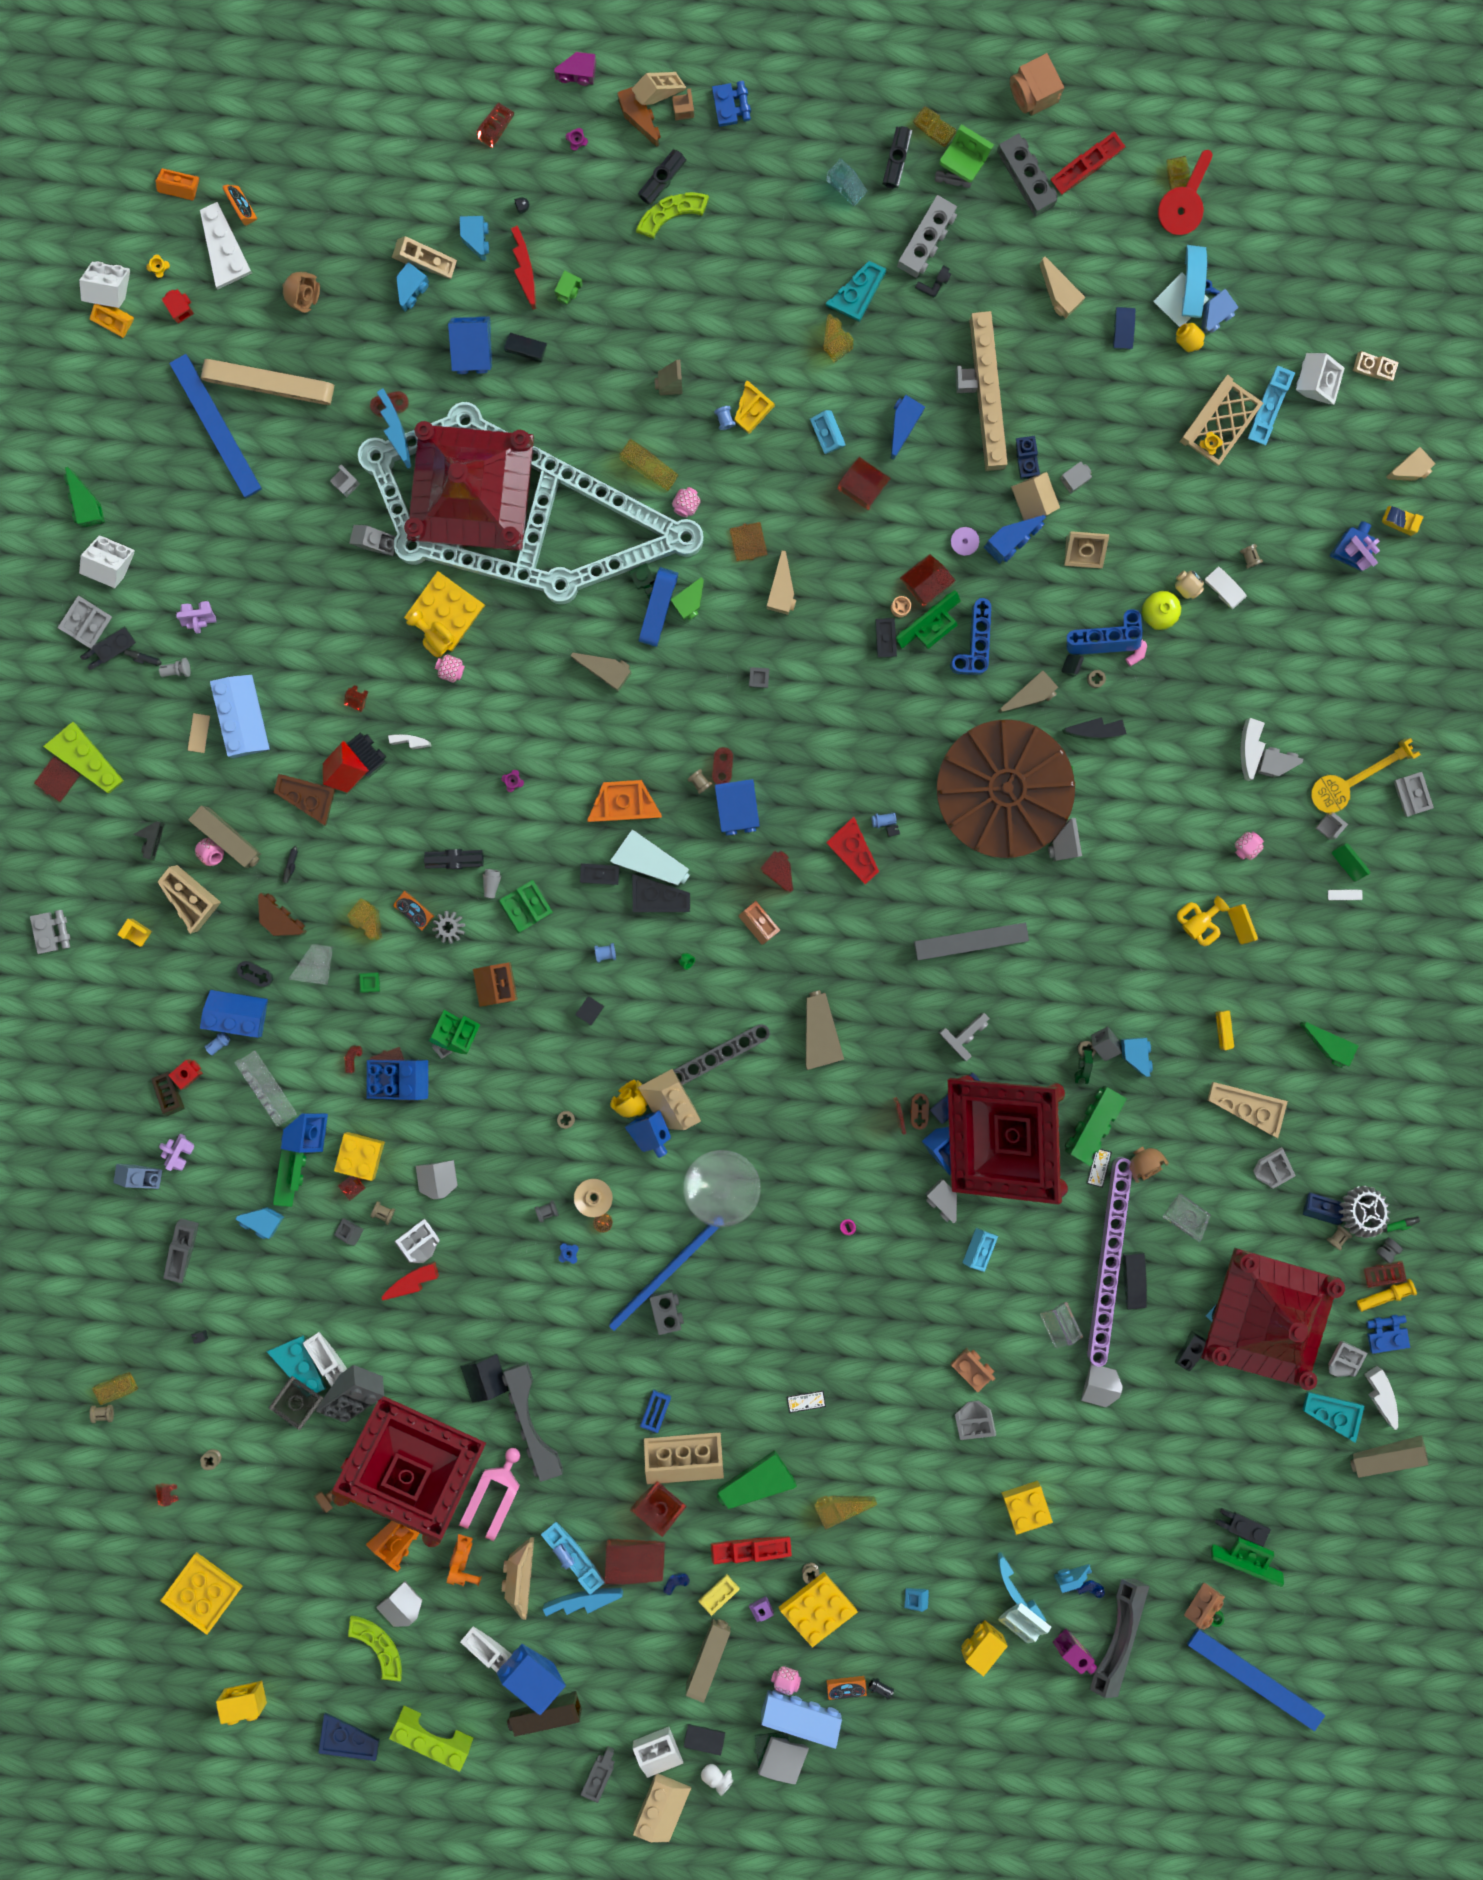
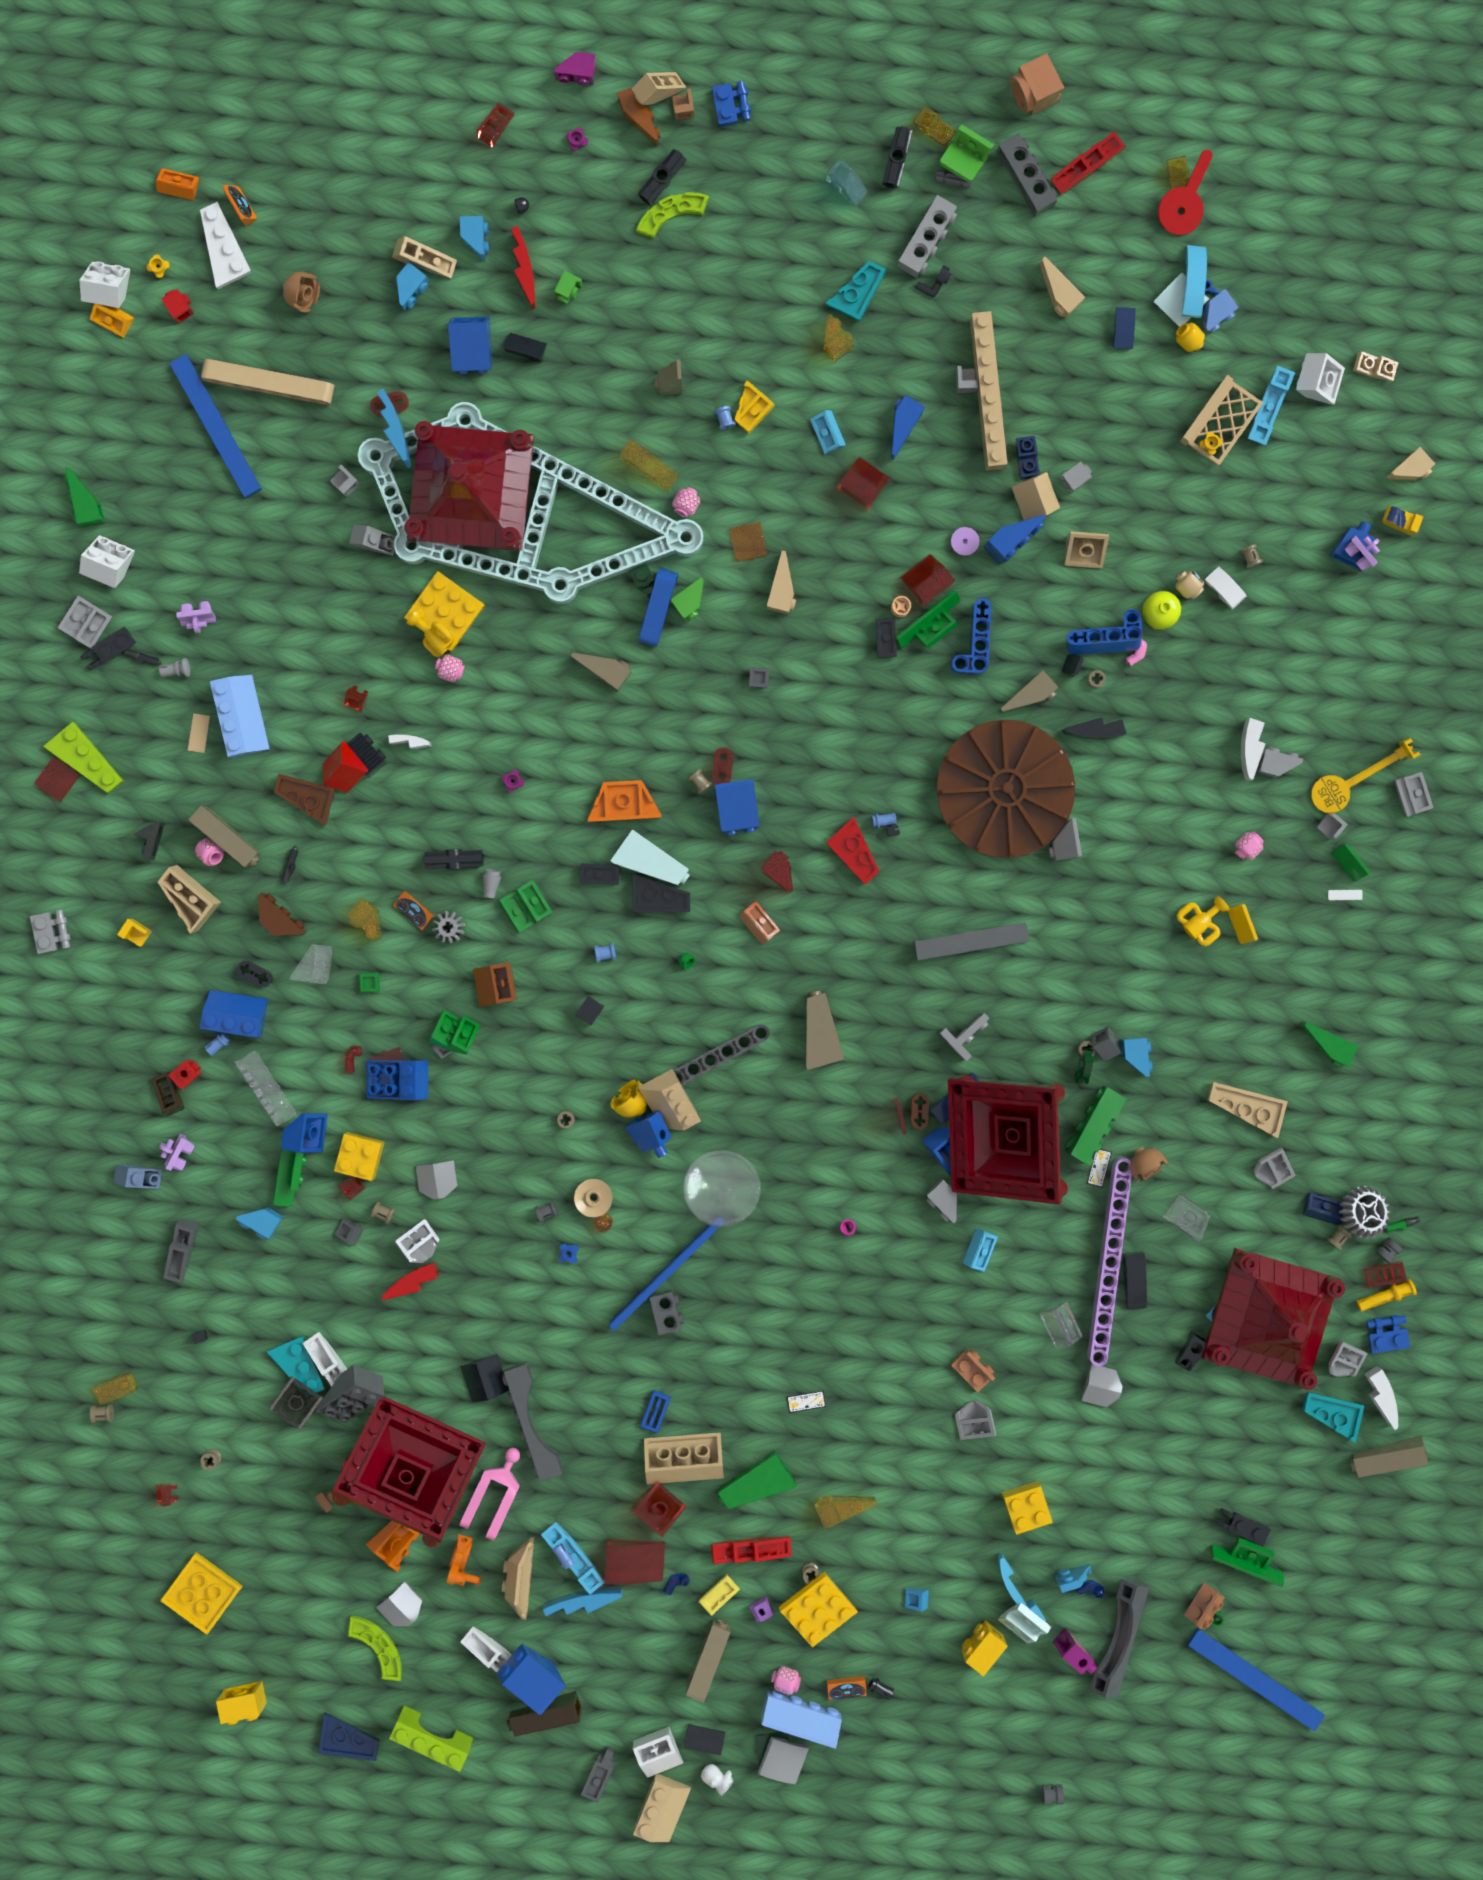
yellow slope [1215,1010,1234,1050] -> none
none -> dark grey wheel [1042,1784,1064,1805]

